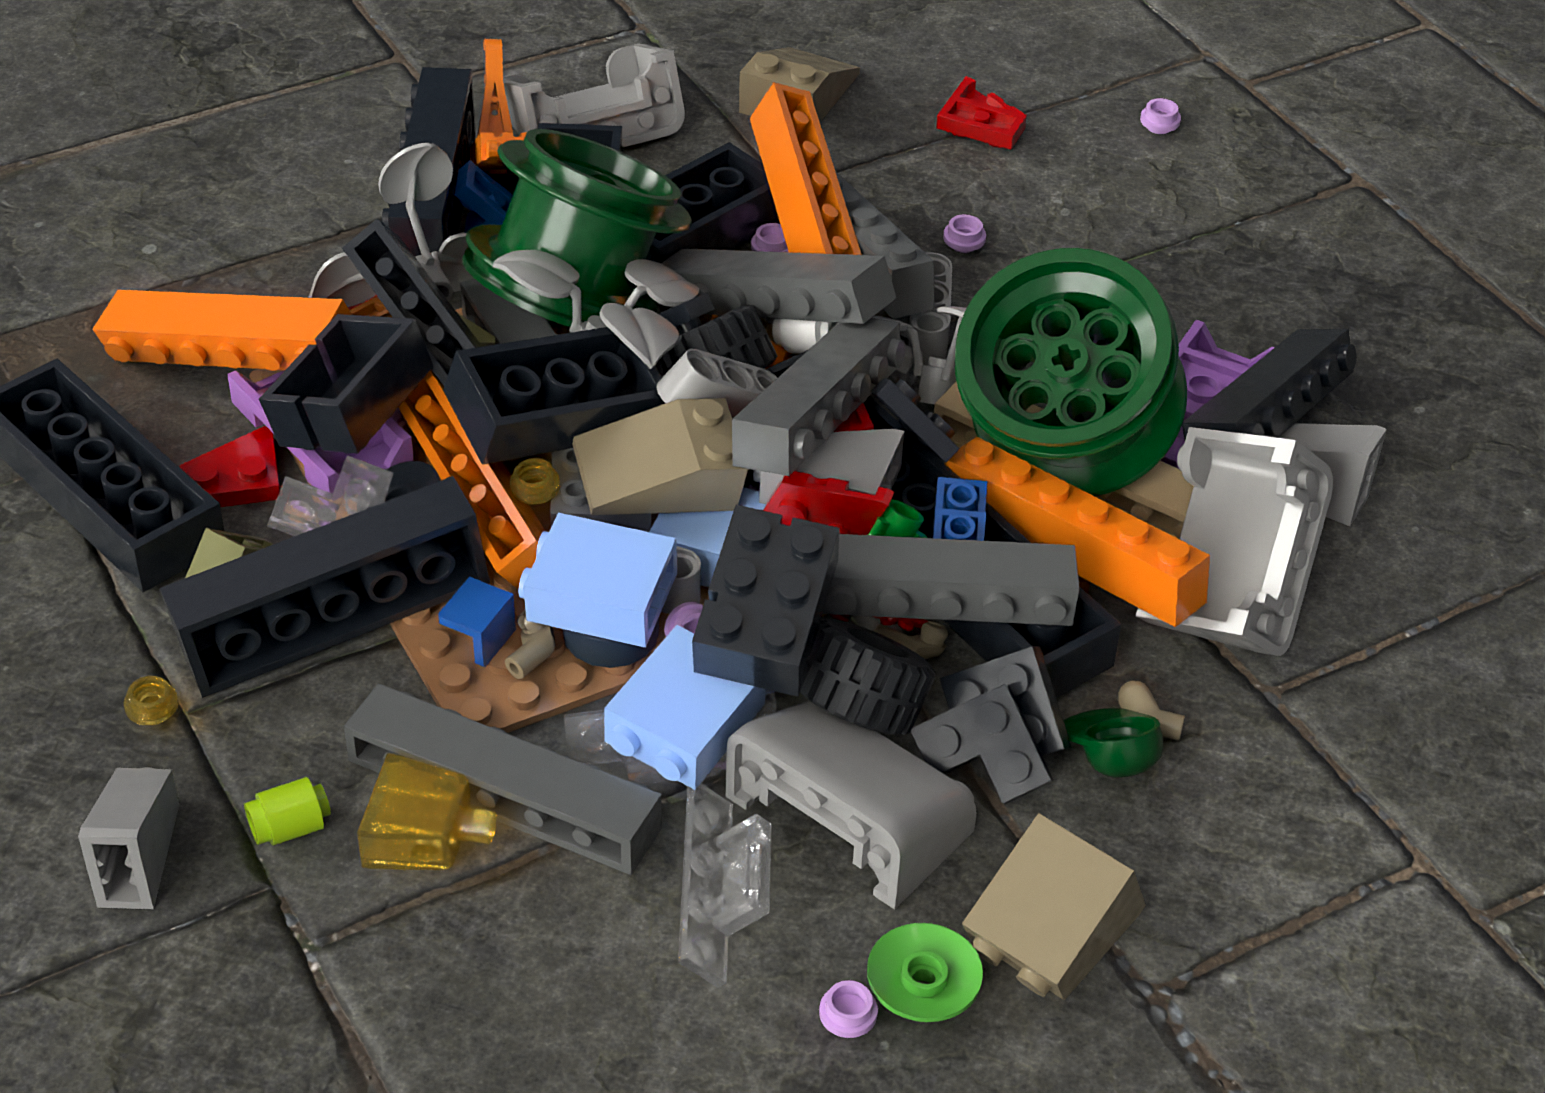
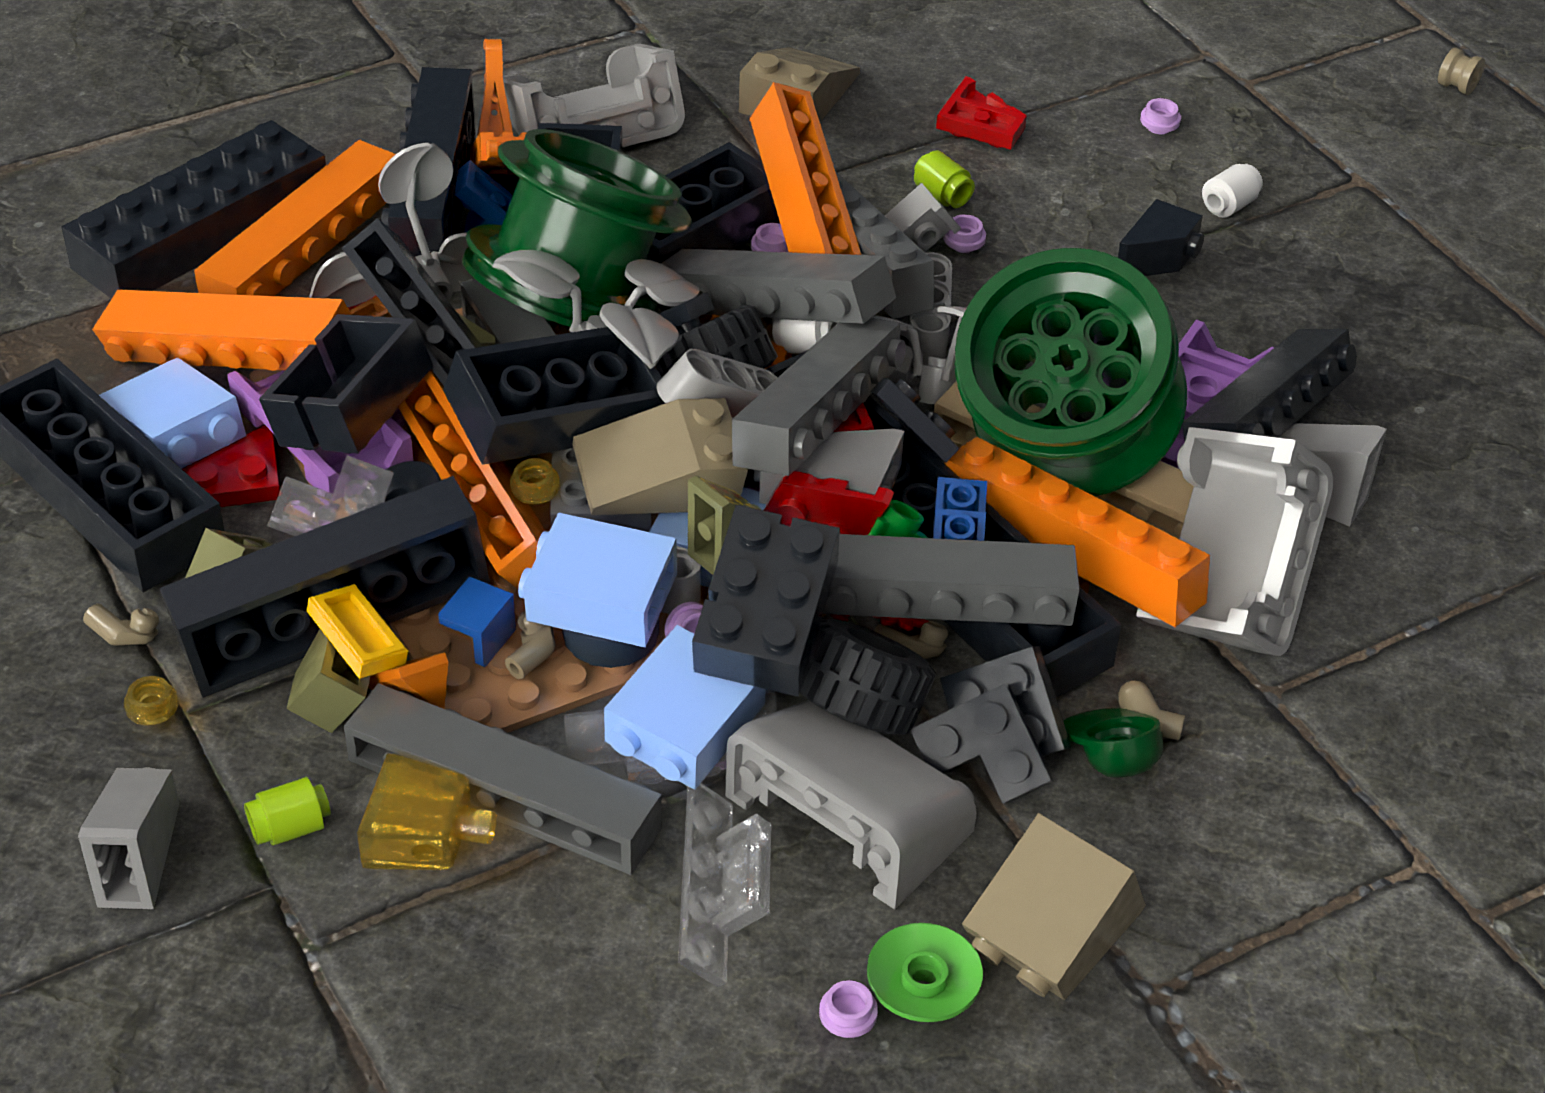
none -> black brick [61,120,326,299]
none -> dark tan arm [83,604,159,646]
none -> light blue brick [99,357,246,469]
none -> orange brick [194,140,396,296]
none -> olive slope [287,629,371,733]
none -> yellow tile [307,584,408,679]
none -> orange slope [368,652,449,709]
none -> olive slope [688,476,761,575]
none -> light grey brick [885,183,961,252]
none -> lime brick [914,150,975,208]
none -> black slope [1118,199,1204,276]
none -> white brick [1202,164,1263,218]
none -> dark tan wheel [1438,47,1485,95]

